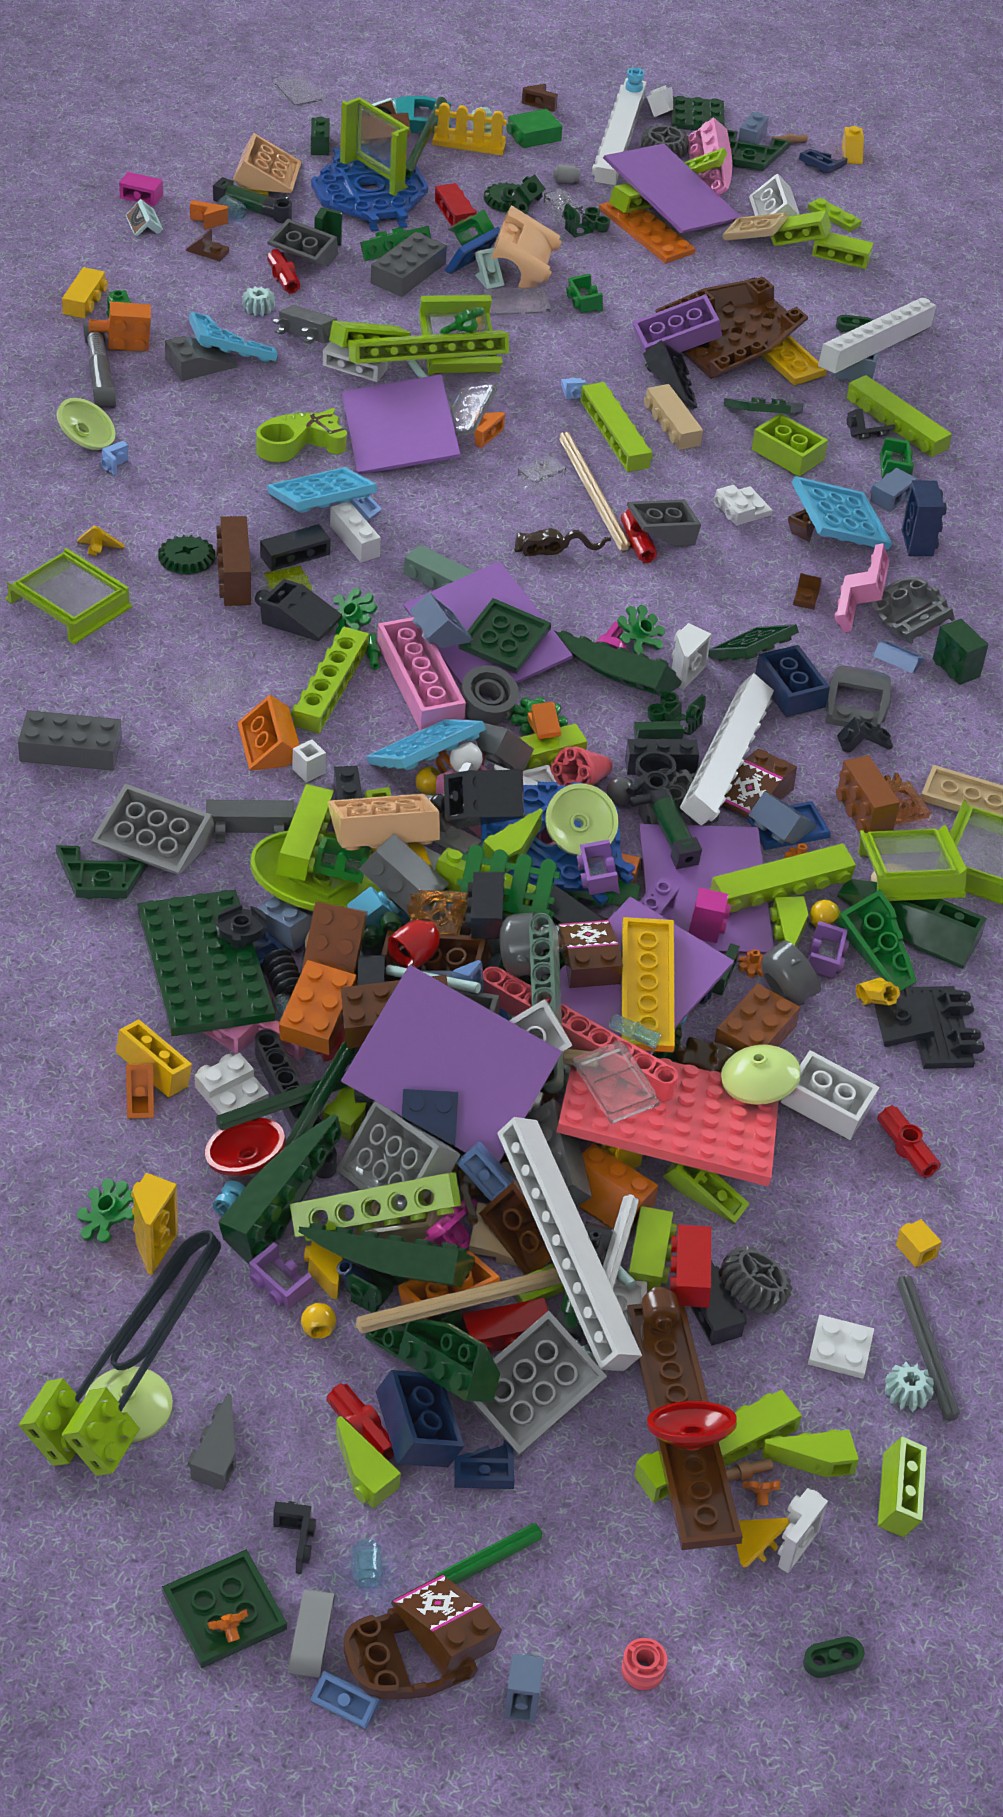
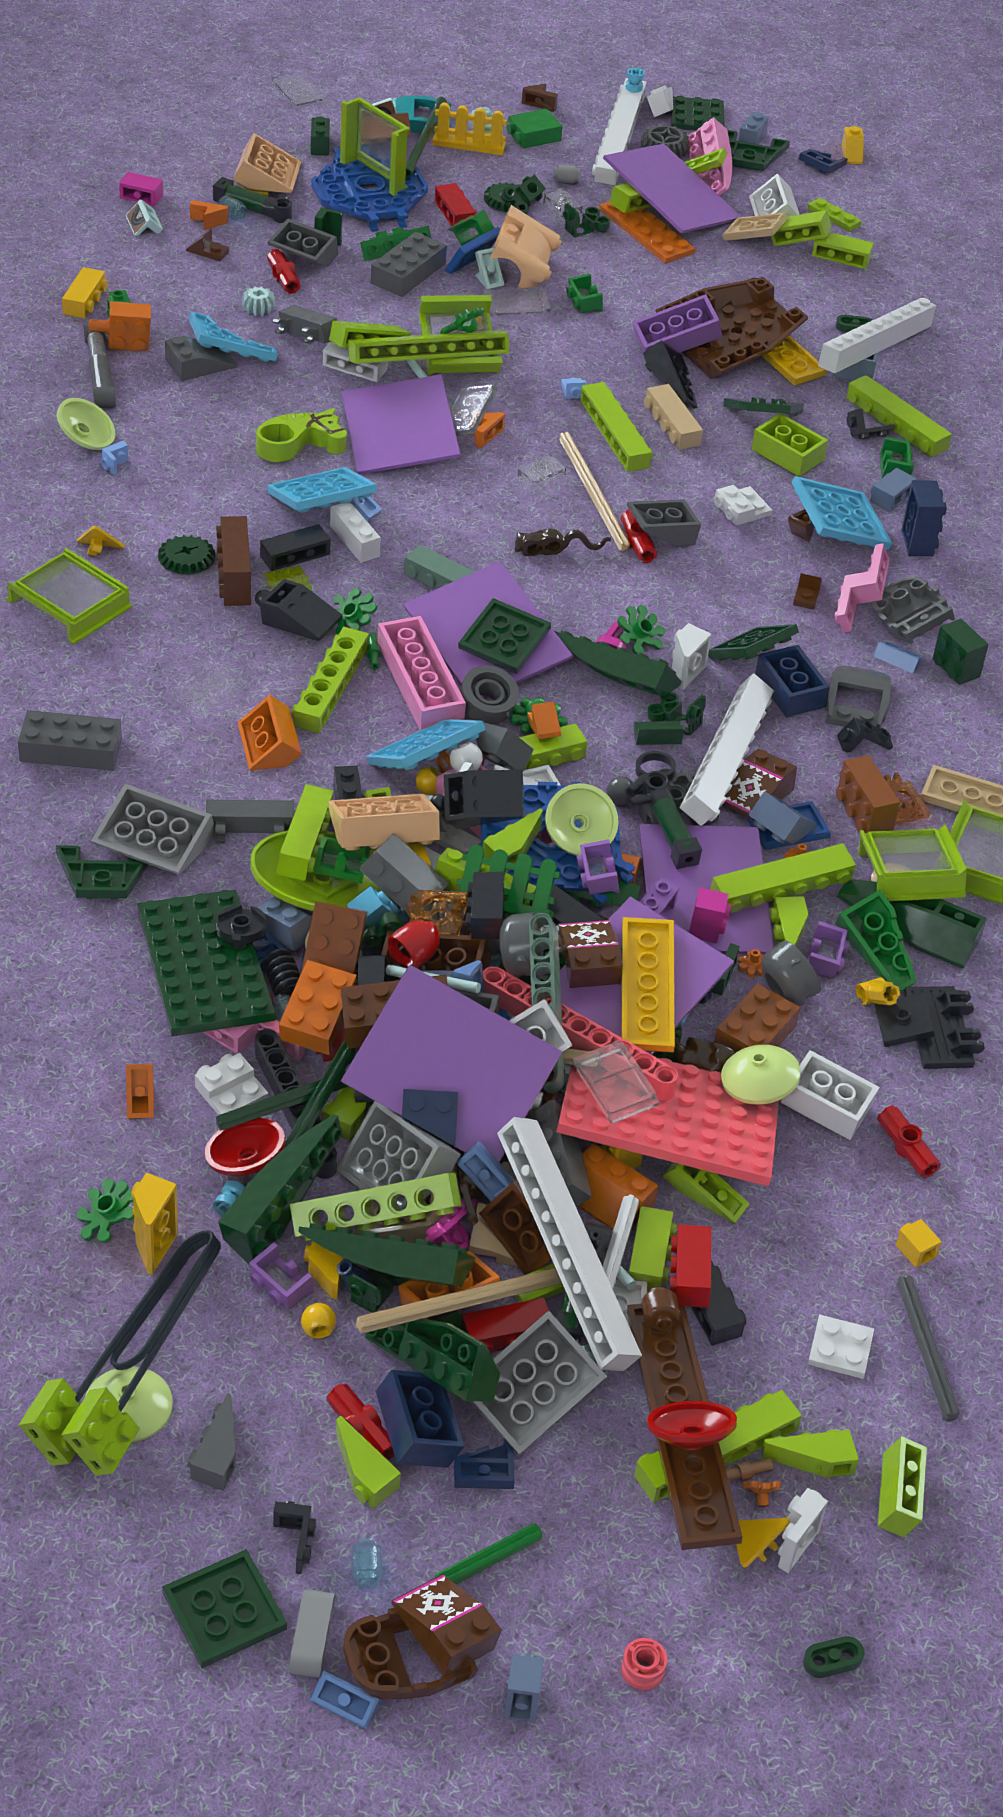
yellow brick [116,1019,192,1098] -> none
orange plant [207,1609,248,1643] -> none
white brick [292,740,326,783] -> none
sand blue slope [410,592,473,648] -> none
coral cone [550,746,613,786] -> none
clear light blue axle [609,1014,662,1050] -> none
black brick [625,738,699,775] -> none
dark grey gear [719,1245,793,1315] -> none
medium nougat bar [772,134,808,145] -> none
yellow piece [809,899,840,927] -> none
light aqua gear [885,1362,934,1413] -> none

